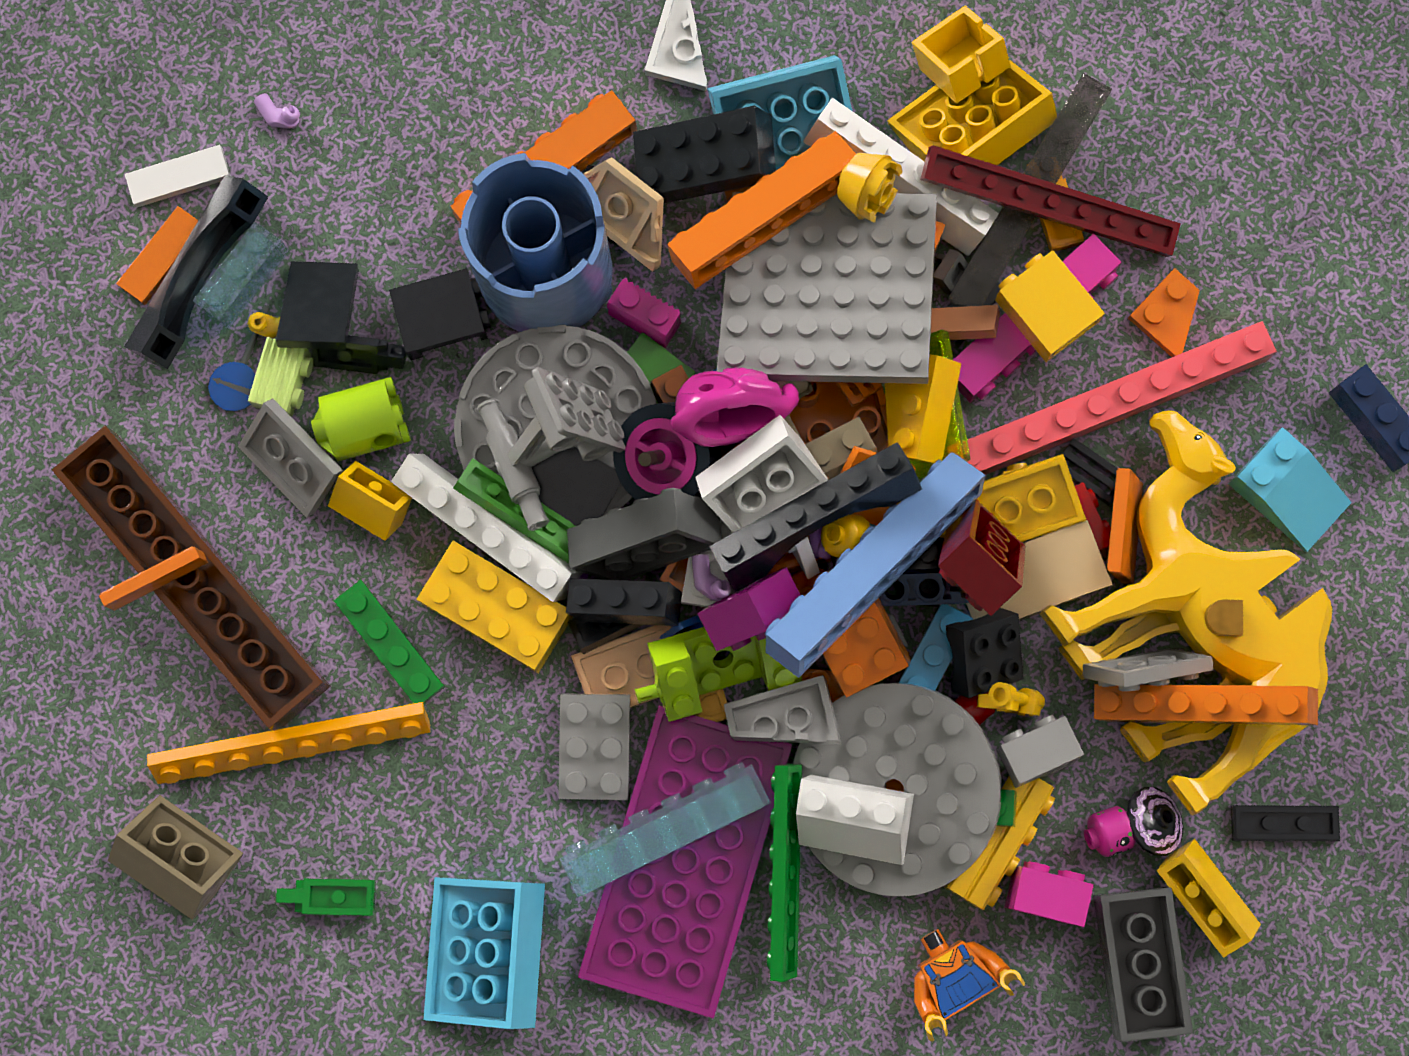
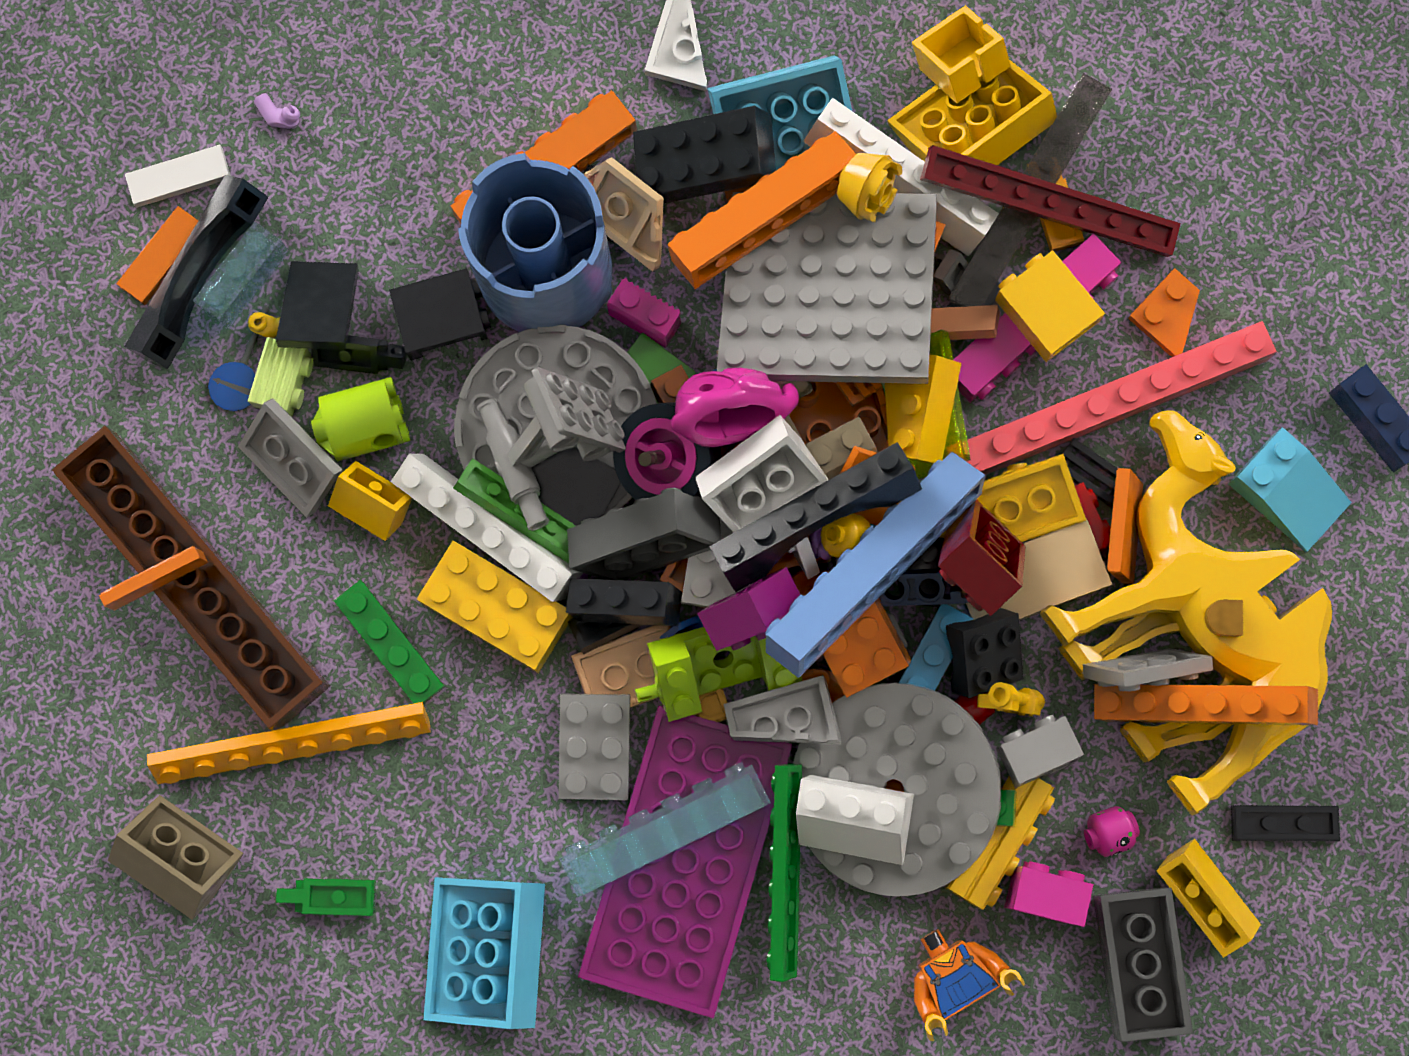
lavender arm [692,554,731,601] -> none
dish [1126,787,1184,856] -> none

